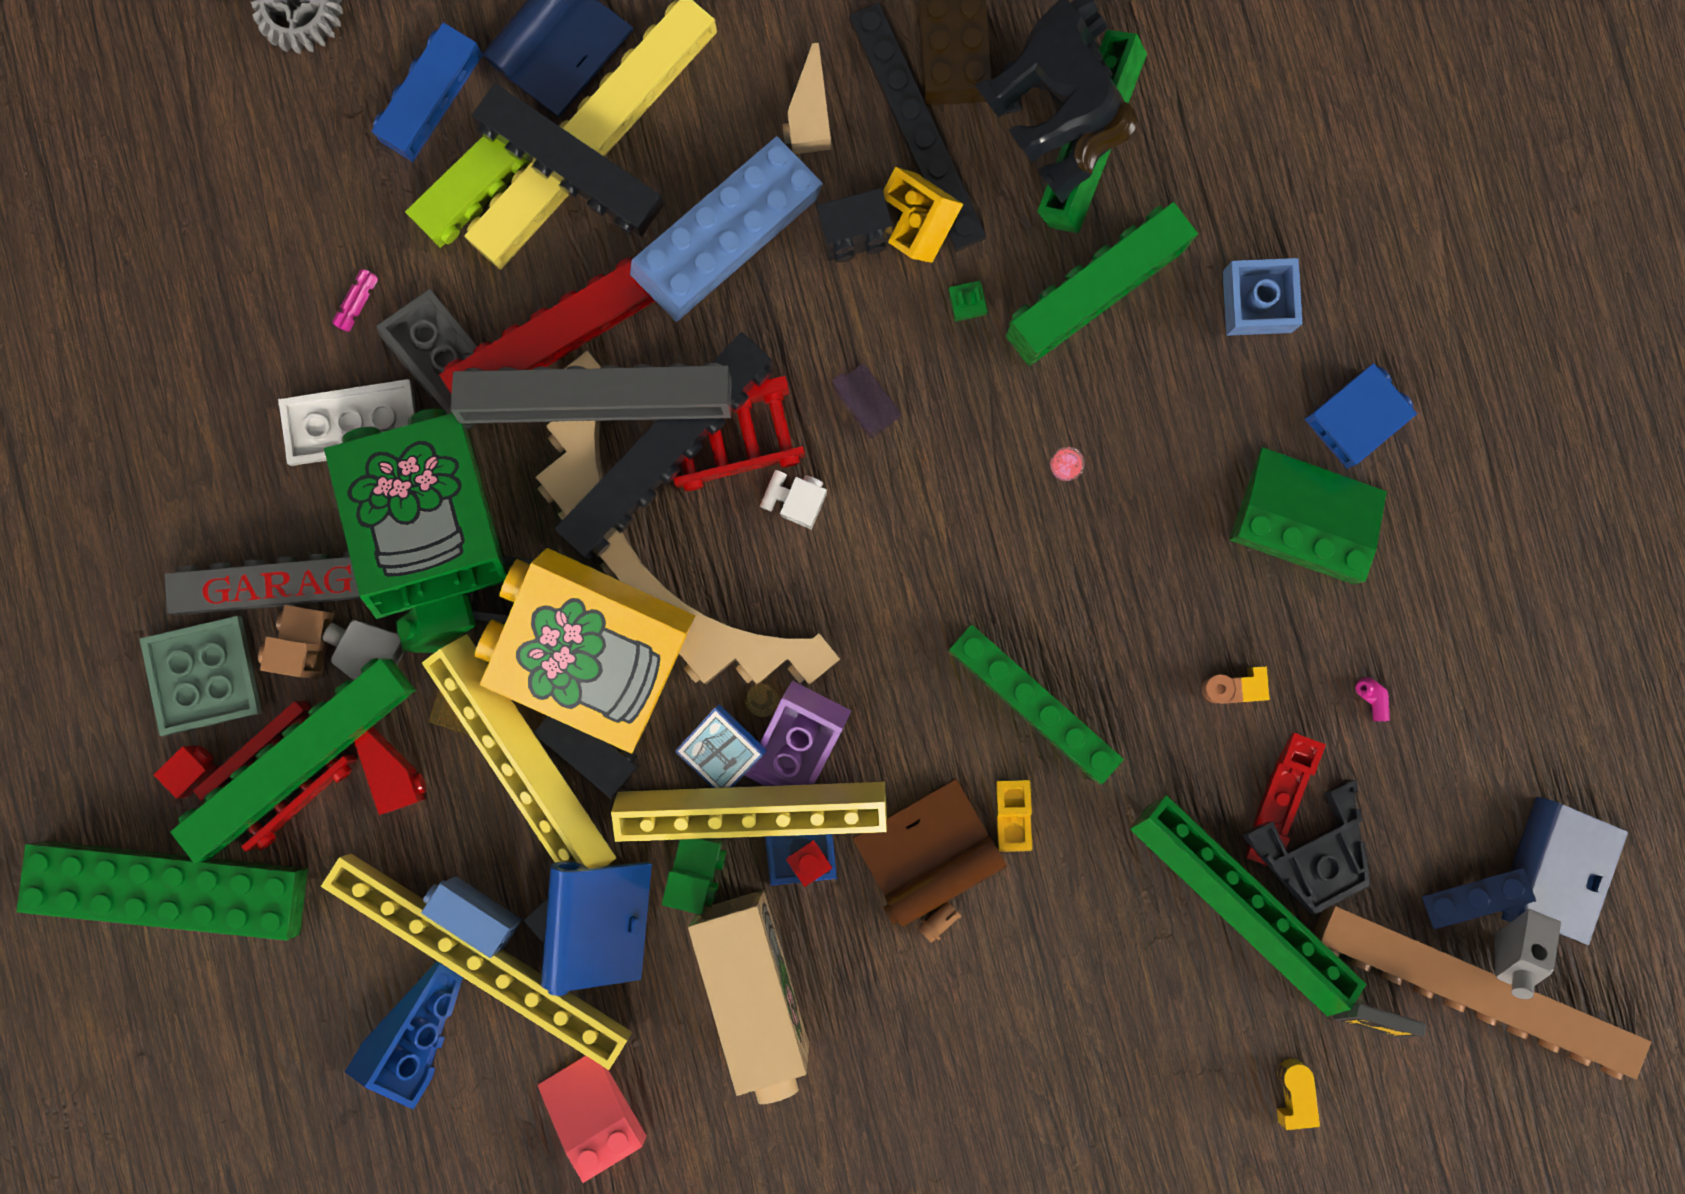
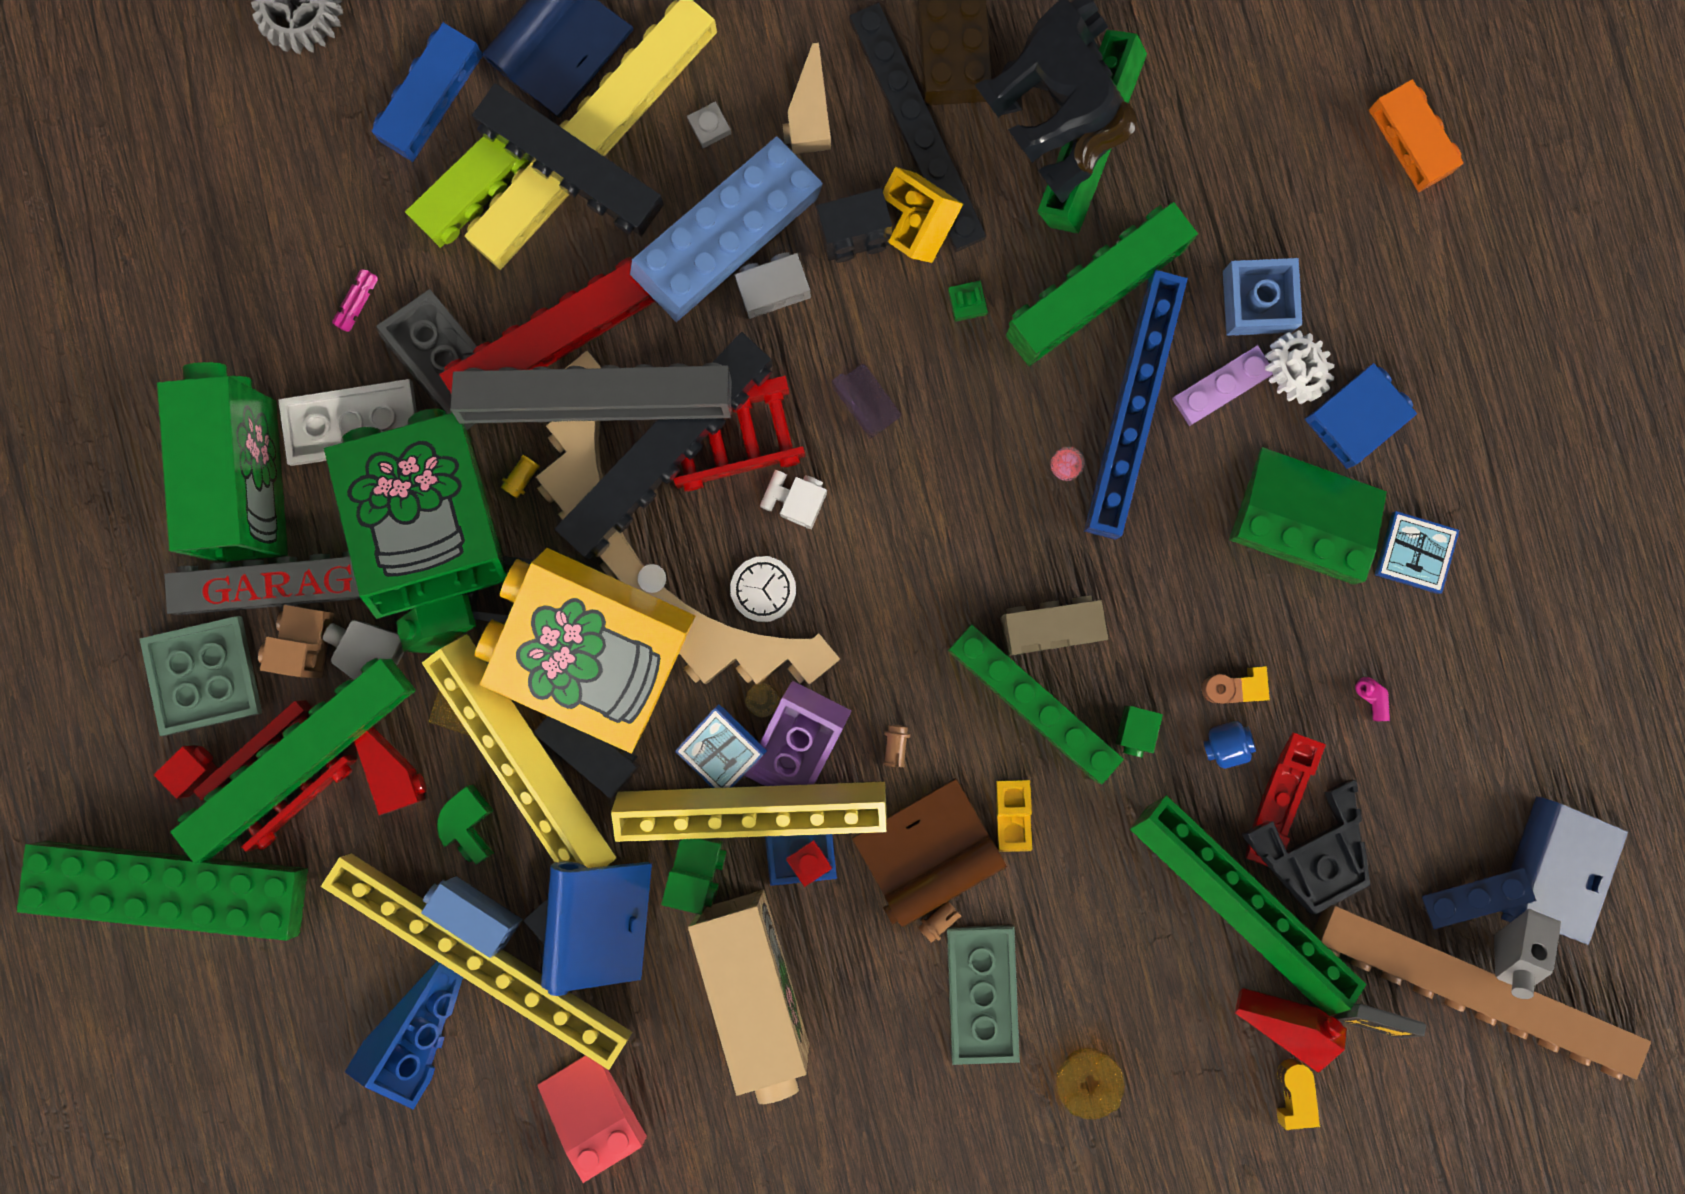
none -> green brick [157,362,288,562]
none -> green brick [437,785,494,865]
none -> yellow pin [501,455,540,498]
none -> white sticker [638,564,666,593]
none -> light grey plate [687,101,731,148]
none -> white tile [730,556,796,622]
none -> light grey brick [735,252,811,319]
none -> medium nougat pin [883,725,911,767]
none -> sand green tile [947,925,1020,1065]
none -> dark tan wedge [999,595,1108,656]
none -> clear yellow plate [1056,1048,1125,1120]
none -> blue brick [1084,270,1188,540]
none -> green brick [1115,706,1163,758]
none -> lavender plate [1172,345,1273,426]
none -> blue head [1204,721,1256,769]
none -> red slope [1235,988,1347,1073]
none -> white gear [1265,330,1334,404]
none -> orange brick [1369,79,1464,192]
none -> tile [1375,511,1460,594]

